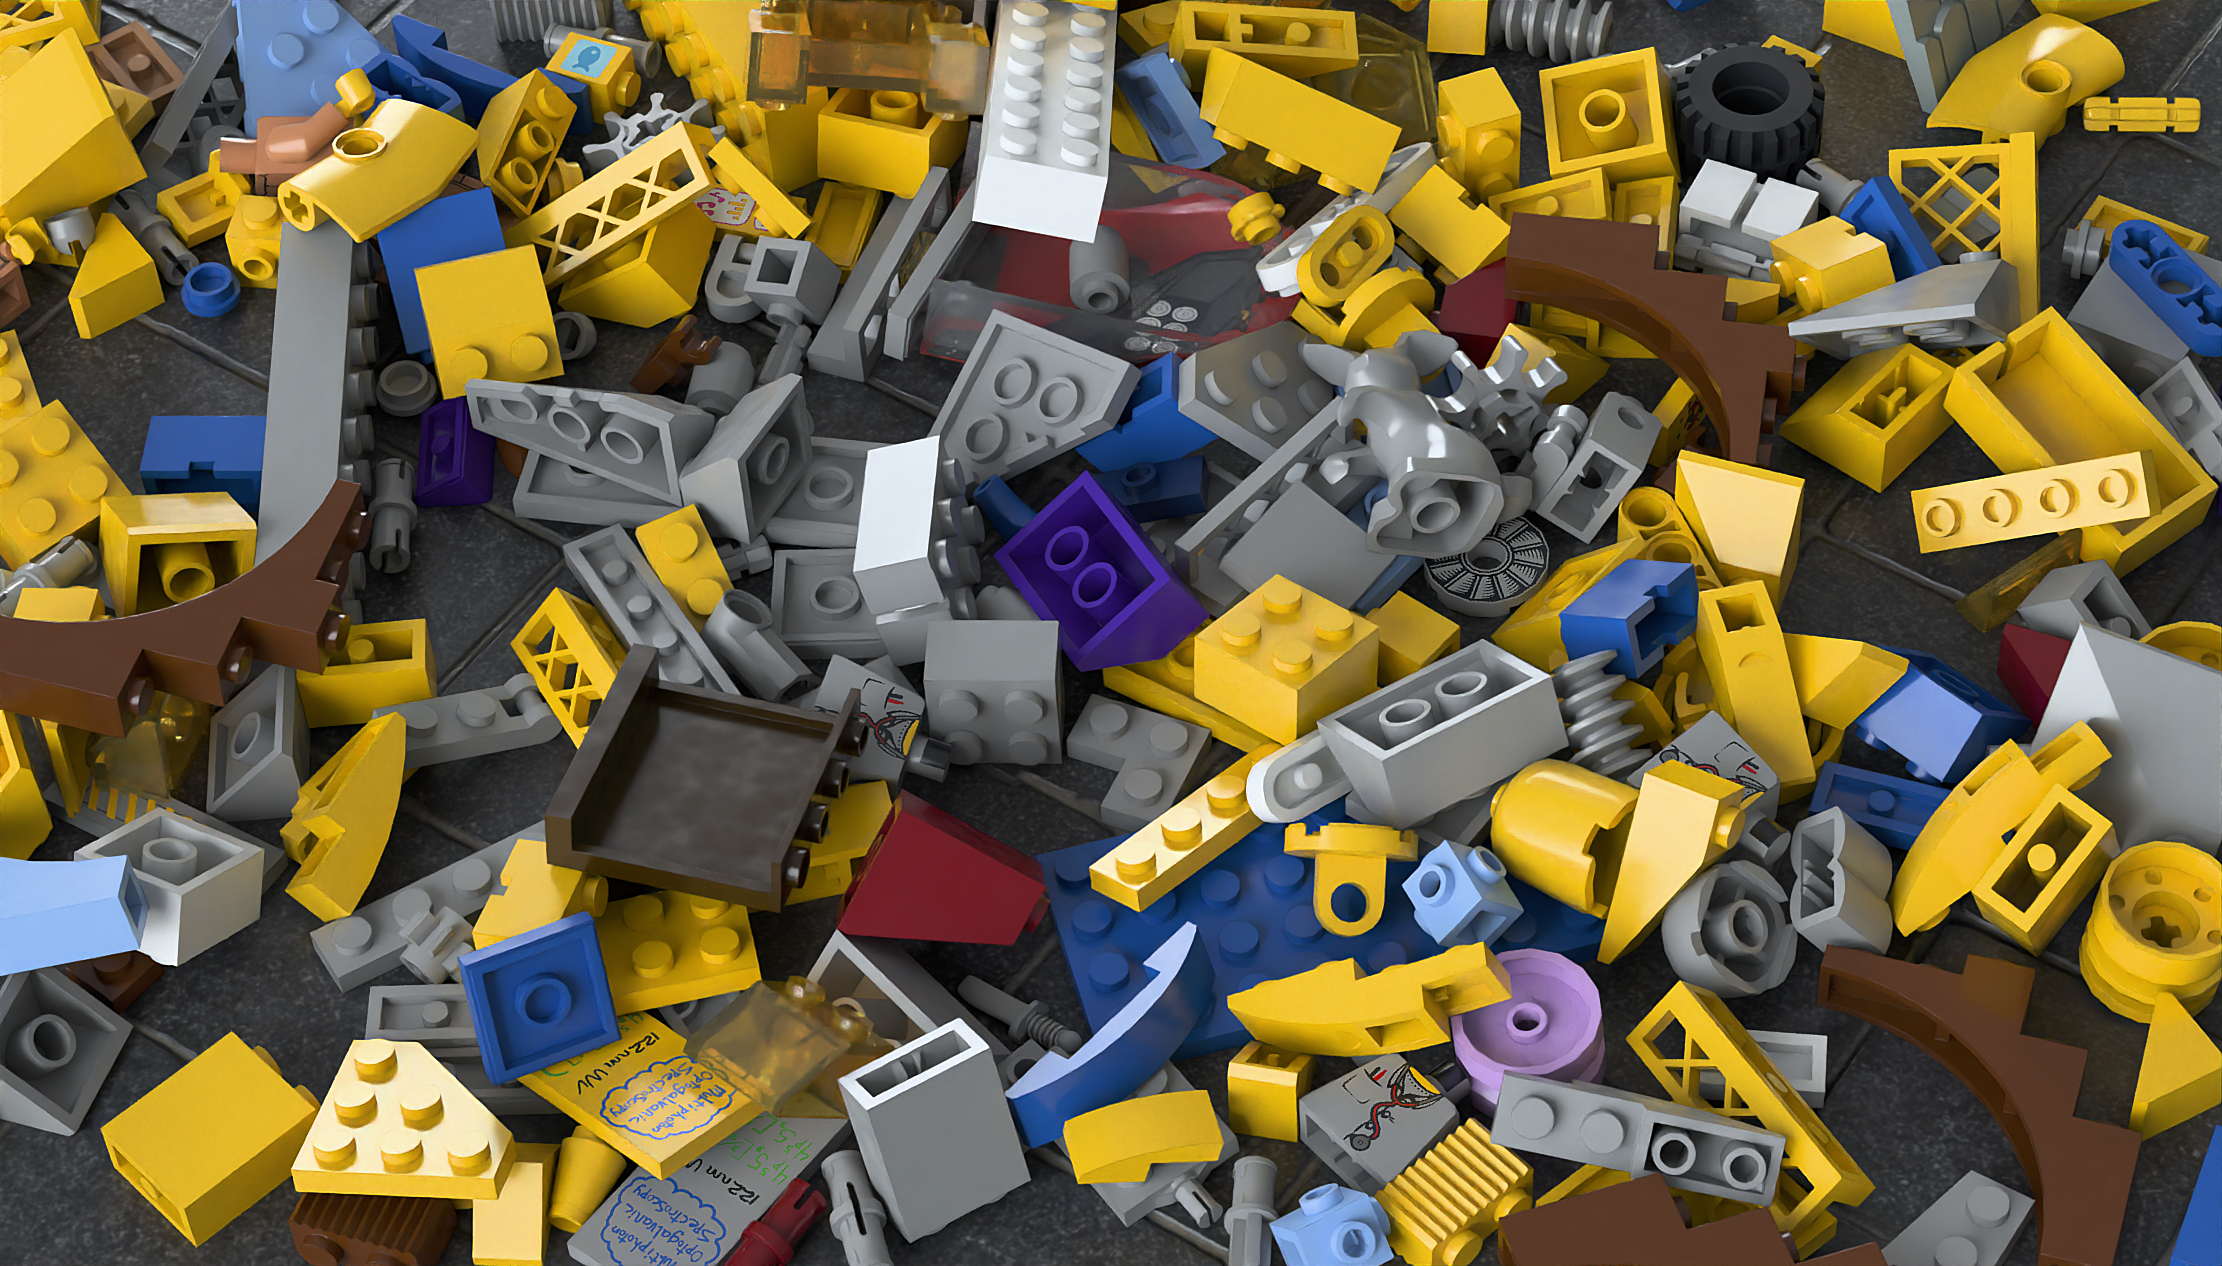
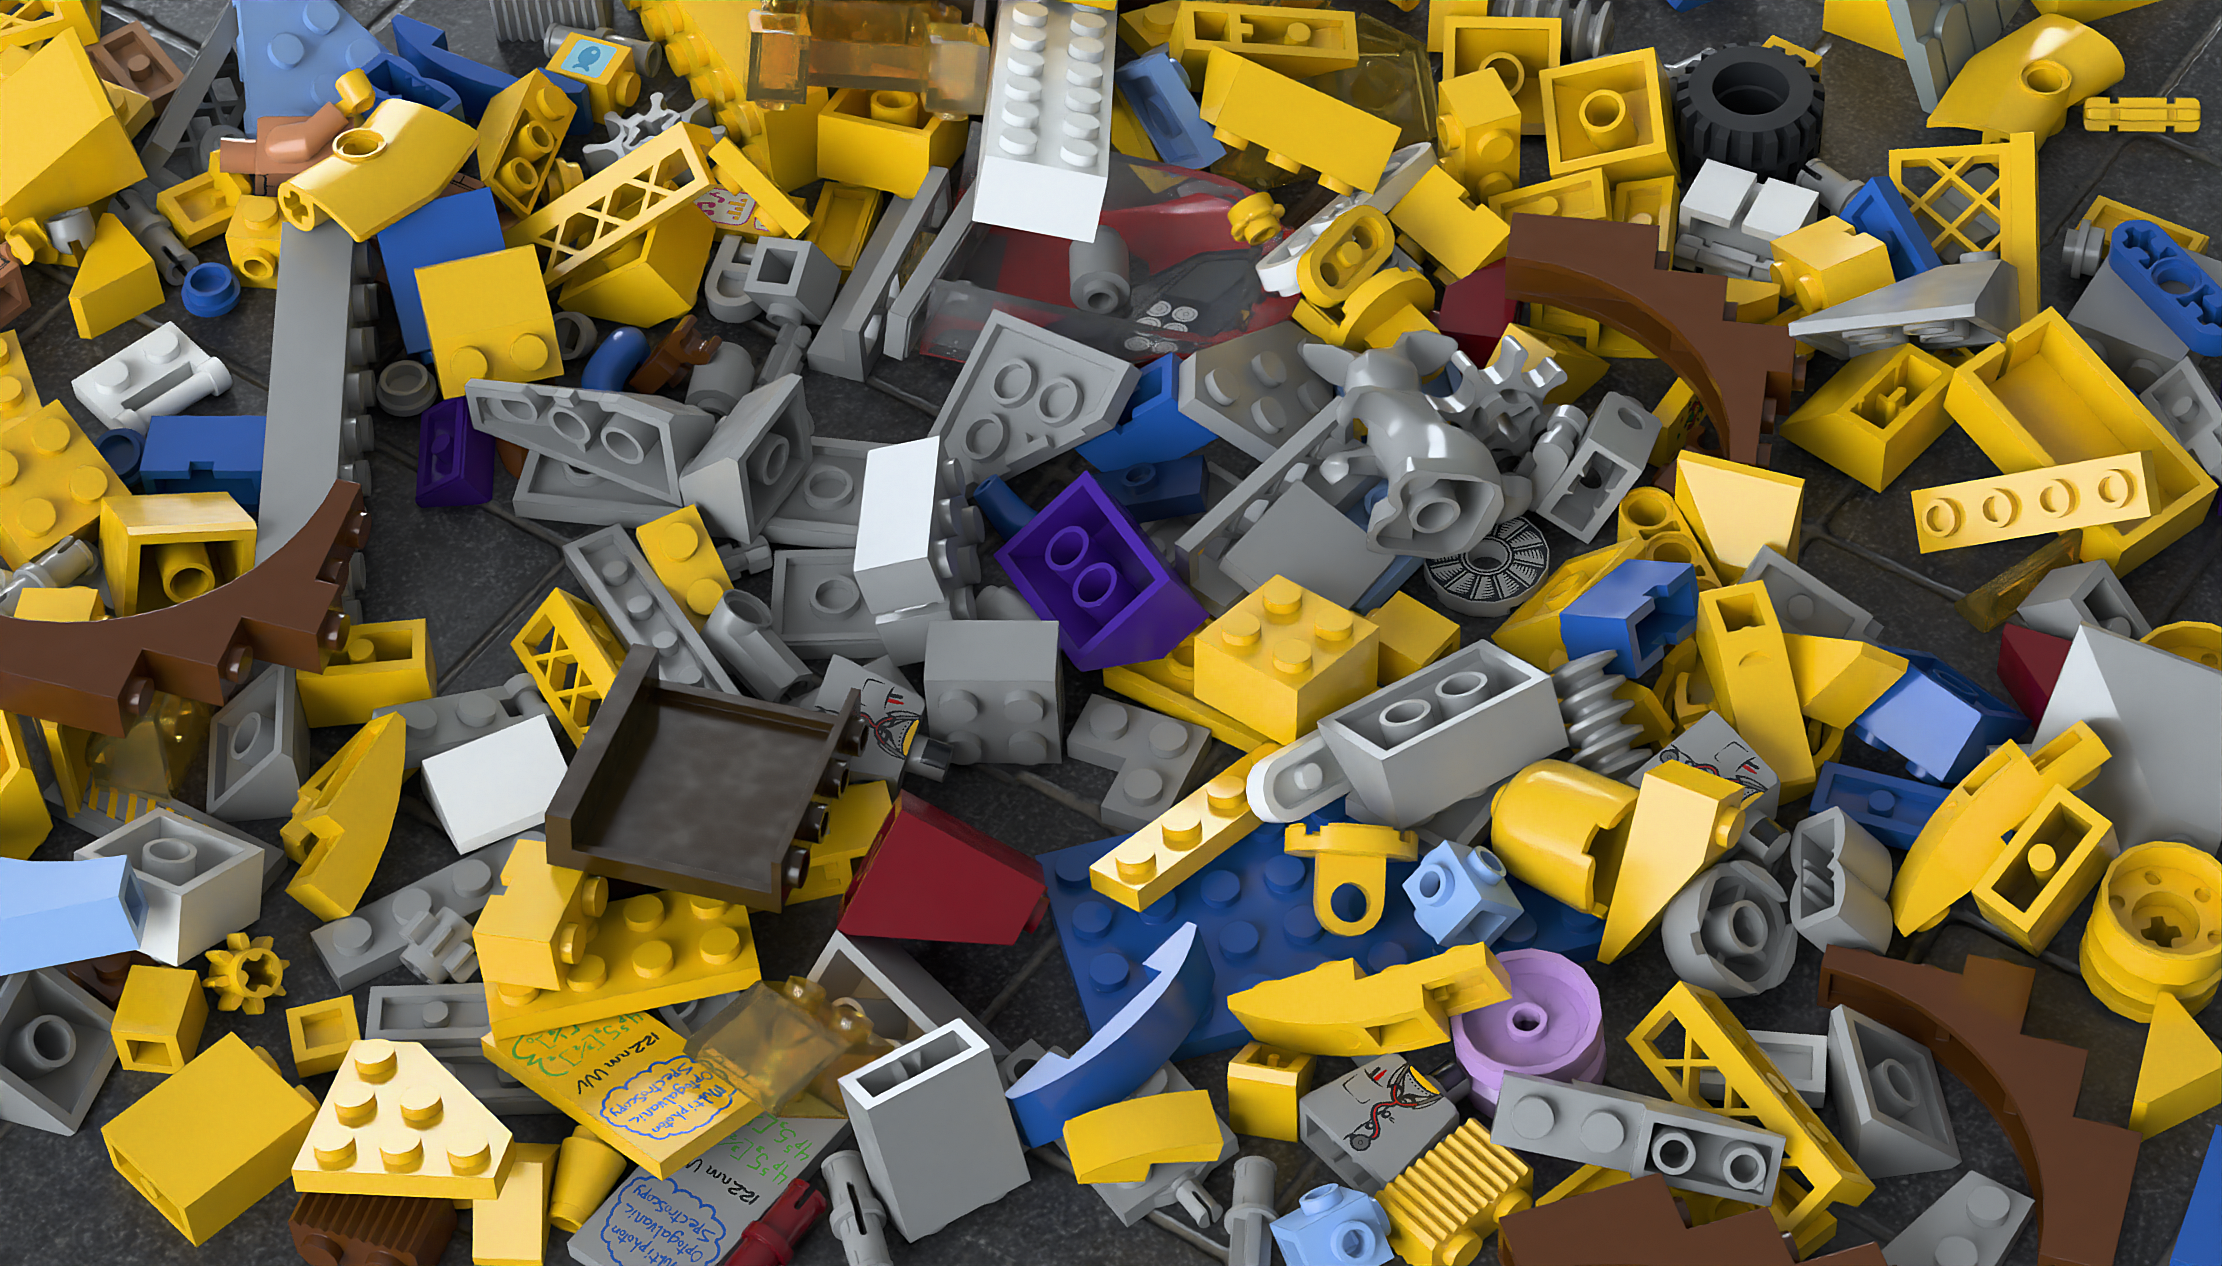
light grey pin [367,458,417,573] -> none
blue tile [457,911,622,1086] -> none
light grey piece [957,975,1083,1056] -> none
none -> white plate [71,321,233,439]
none -> blue plate [94,428,146,488]
none -> yellow brick [110,965,209,1074]
none -> yellow gear [201,932,290,1015]
none -> yellow plate [285,994,362,1078]
none -> white slope [420,714,568,855]
none -> blue arm [581,326,651,392]
none -> yellow slope [1442,16,1562,135]
none -> light grey hinge [1736,544,1884,647]
none -> light grey slope [1826,1004,1962,1179]

